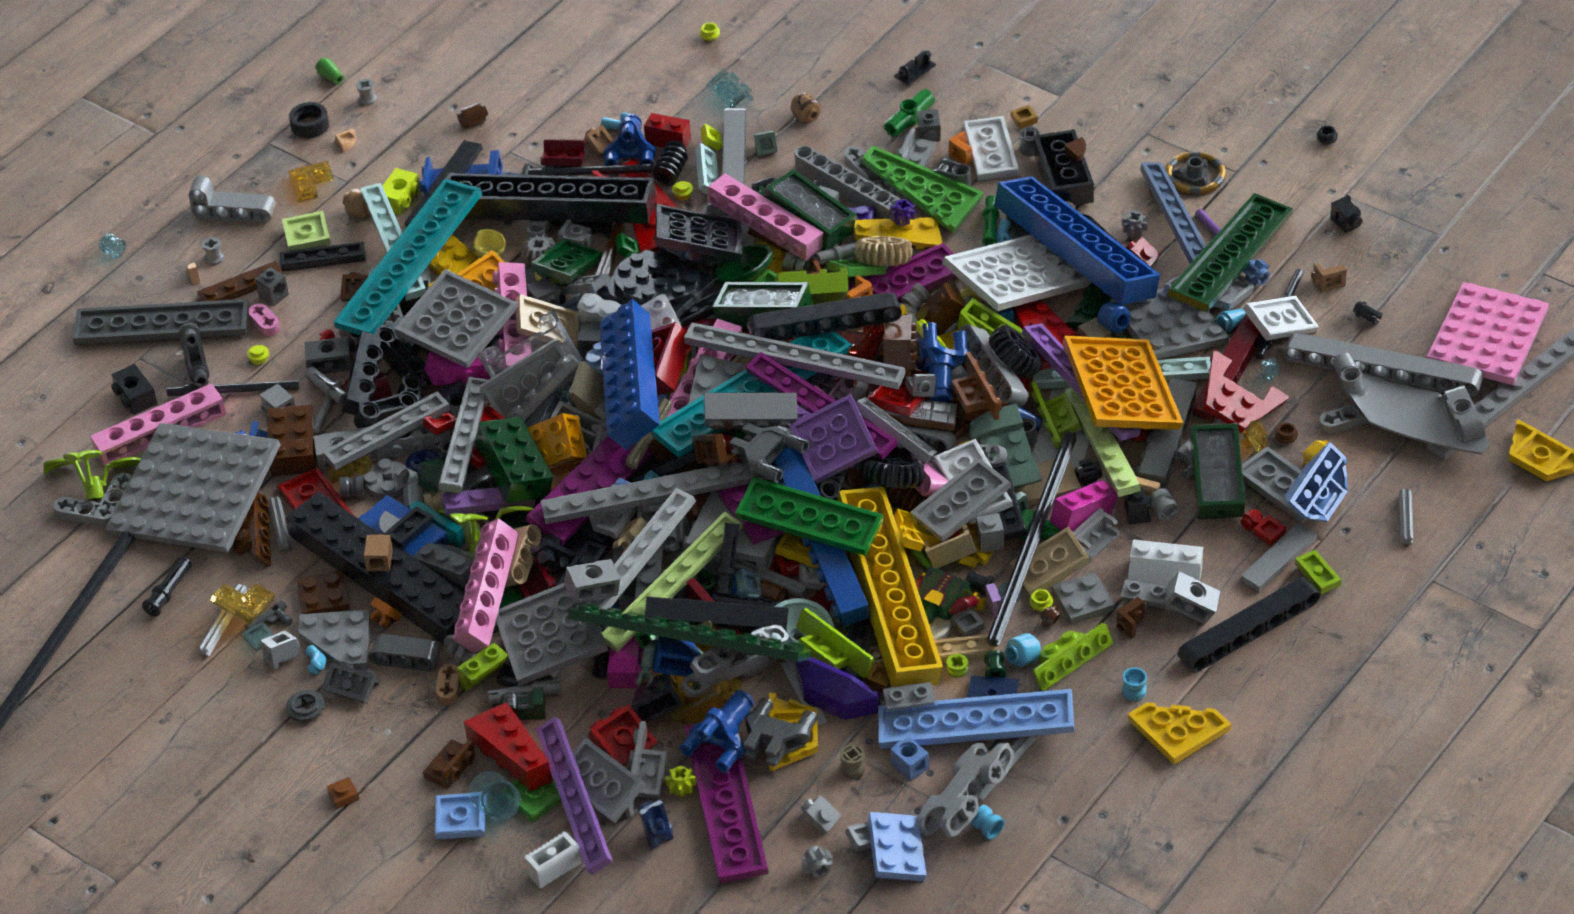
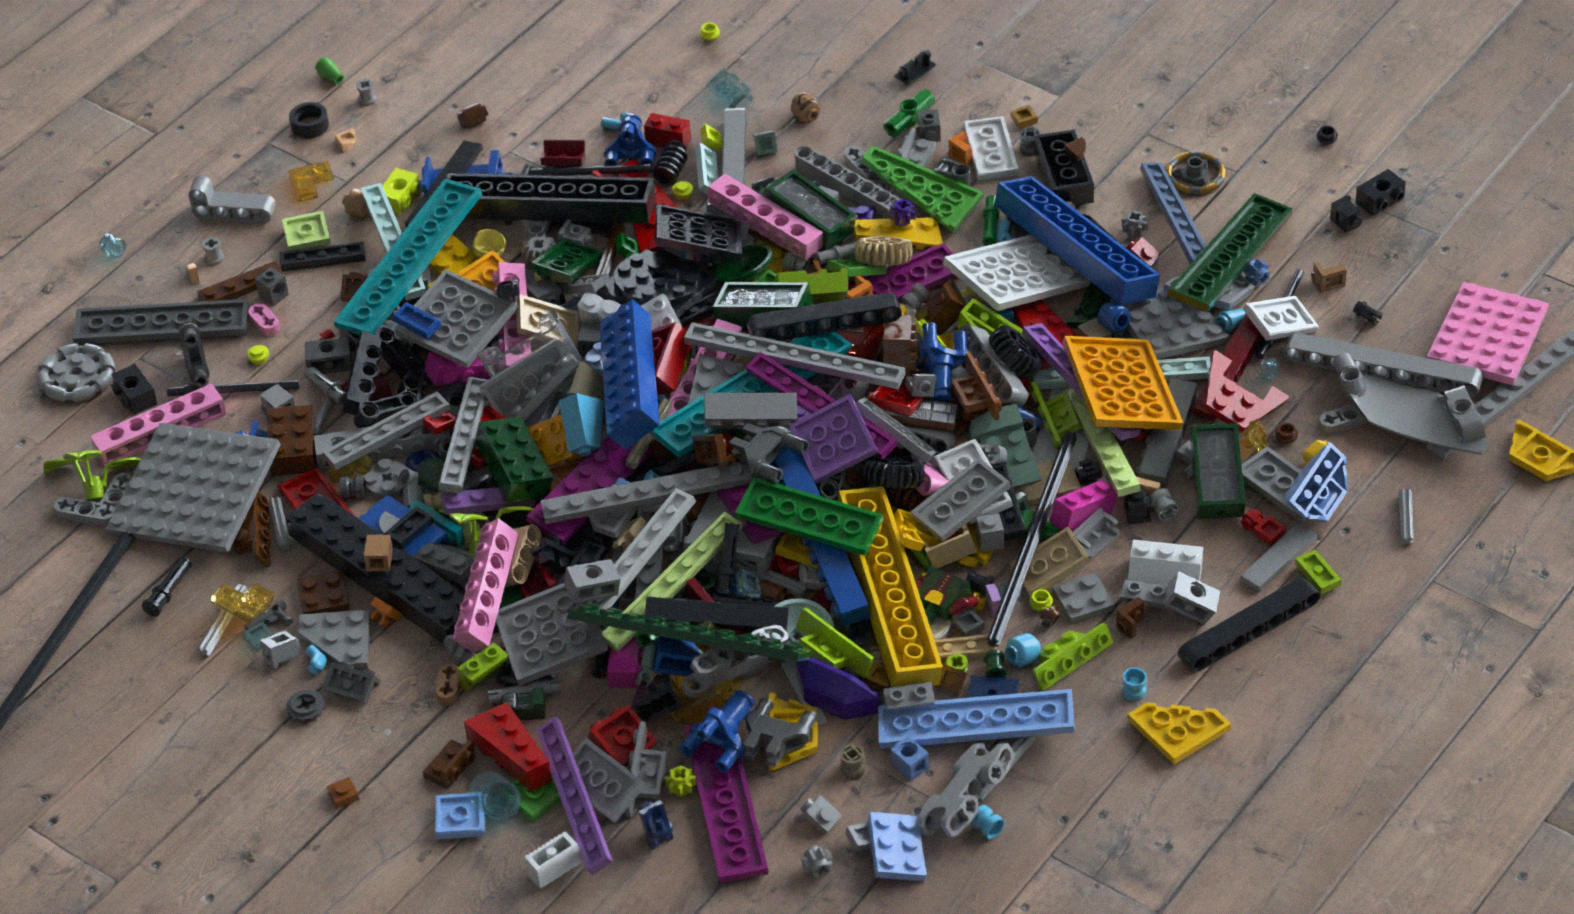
dark grey beam [369,634,441,671] -> none
medium nougat bracket [584,125,614,157] -> none
medium lavender bar [1195,209,1221,236] -> none
none -> light grey plate [36,343,115,402]
none -> blue plate [392,302,441,340]
none -> black hinge [496,275,520,302]
none -> medium azure slope [559,393,604,456]
none -> reddish brown tile [935,664,967,696]
none -> black brick [1355,169,1406,216]

